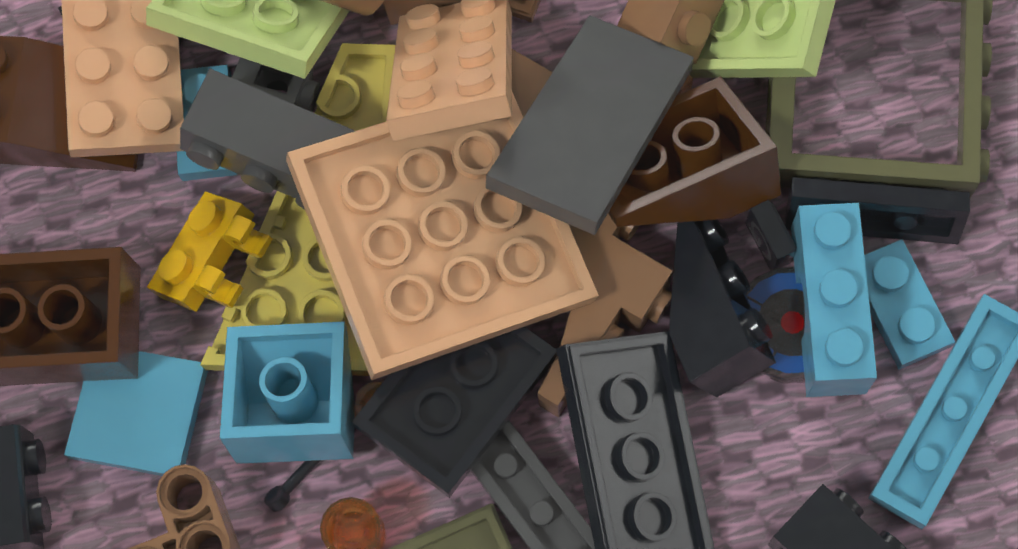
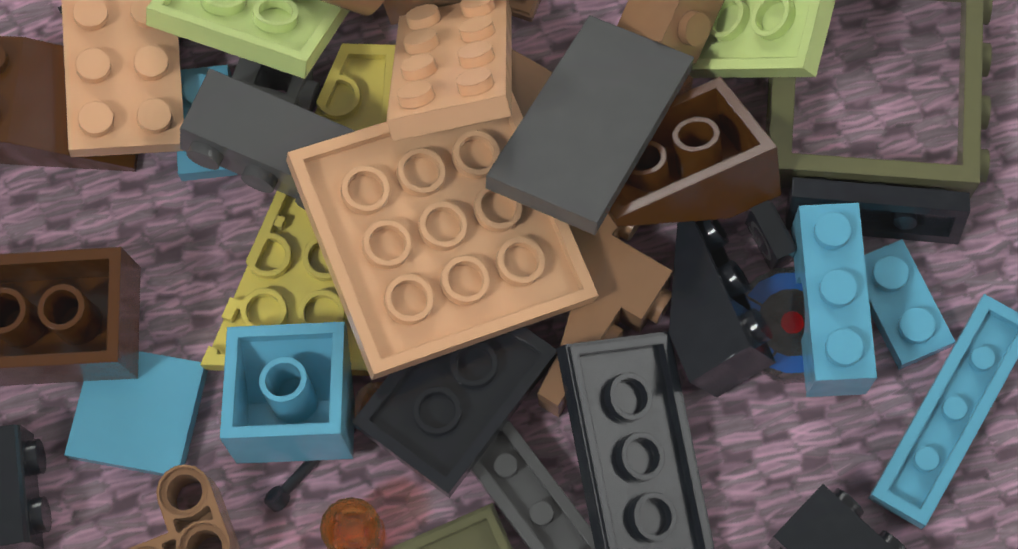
yellow plate [146,191,273,312] -> none

